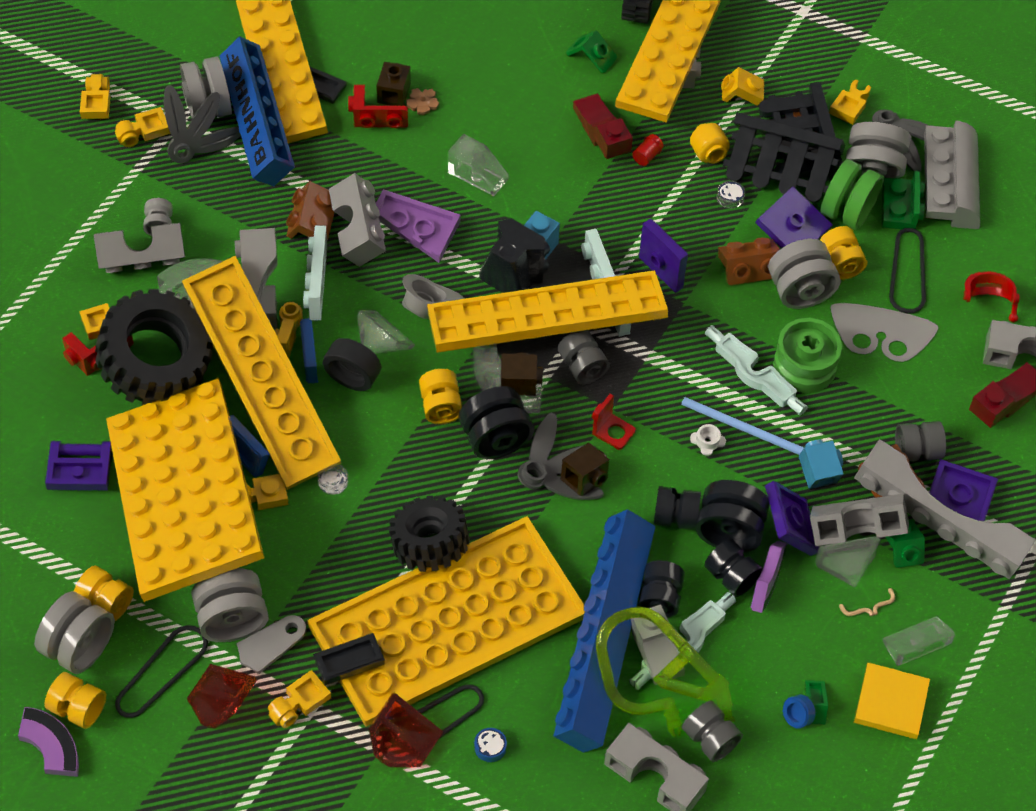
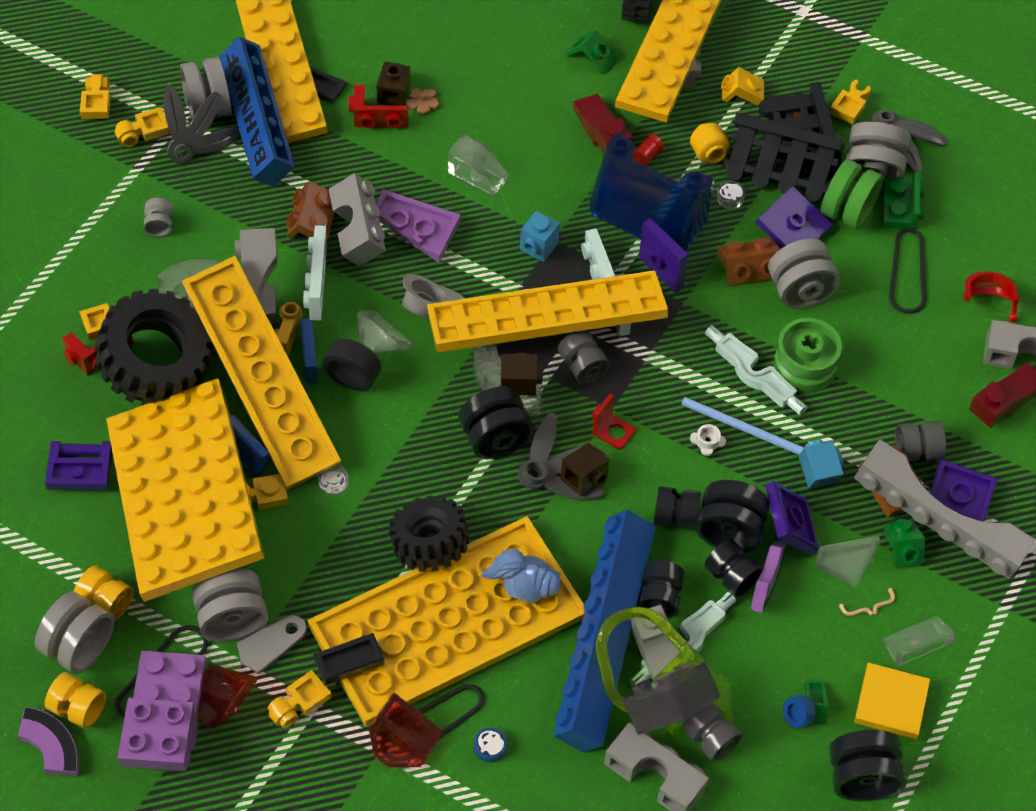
light grey arch [94,222,185,273] -> none
yellow wheel [419,368,462,424] -> none
black piece [479,218,550,293] -> none
light grey arch [810,494,909,546] -> none
yellow wheel [820,226,868,280] -> none
light grey piece [830,303,938,362] -> none
light grey brick [924,121,980,229] -> none
none -> medium lavender piece [117,651,206,771]
none -> medium blue hair [481,549,560,604]
none -> clear blue windscreen [589,132,714,251]
none -> brick [622,660,721,735]
none -> black wheel [829,730,907,801]

